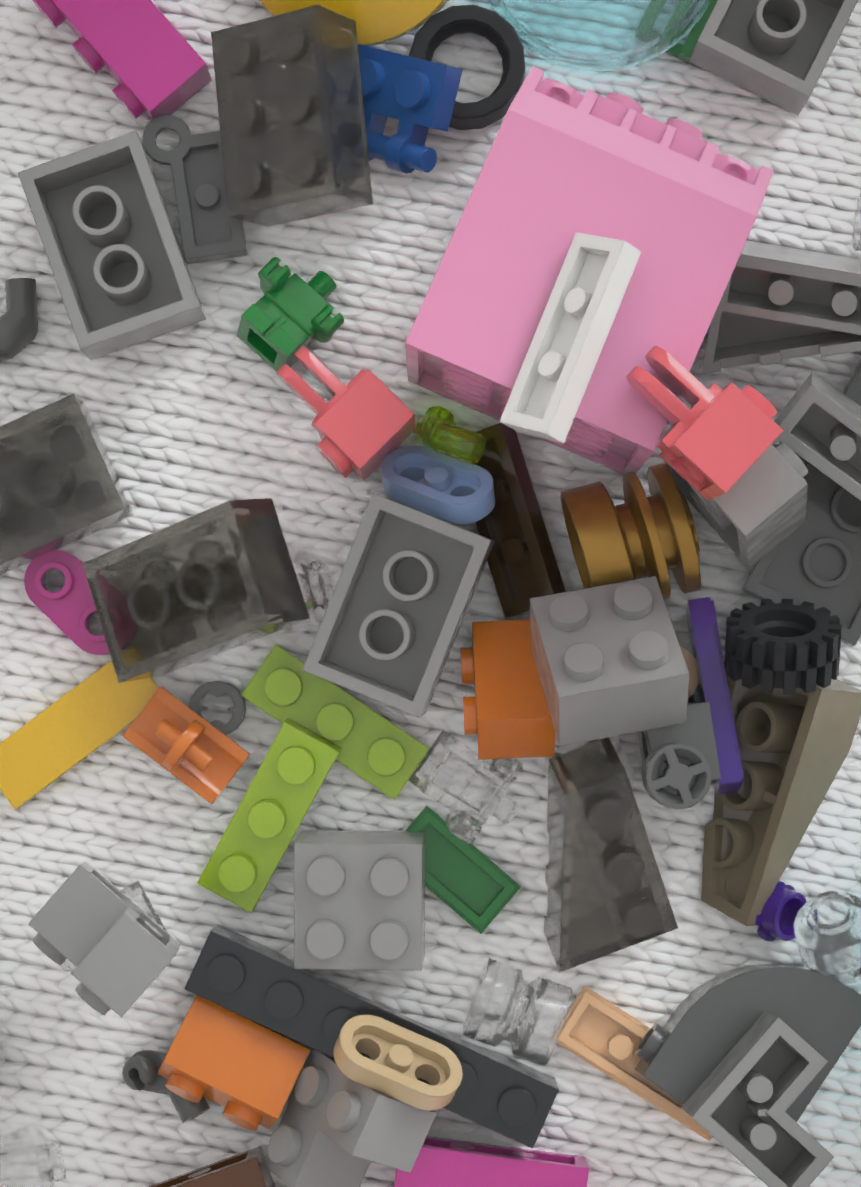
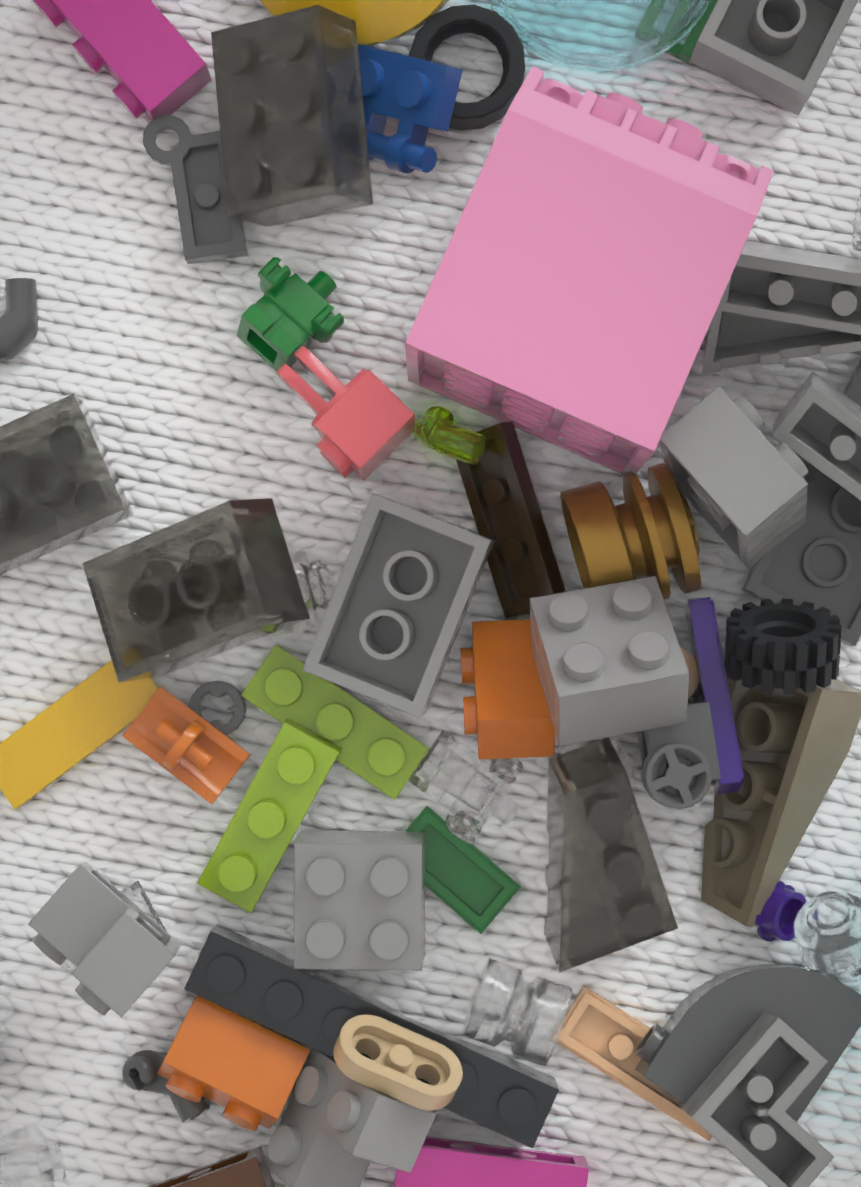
light grey brick [17,131,206,360] -> none
dark pink plate [24,550,133,655] -> none
light blue plate [381,445,495,525] -> none
white plate [499,232,641,444] -> none
coral brick [626,346,784,501] -> none

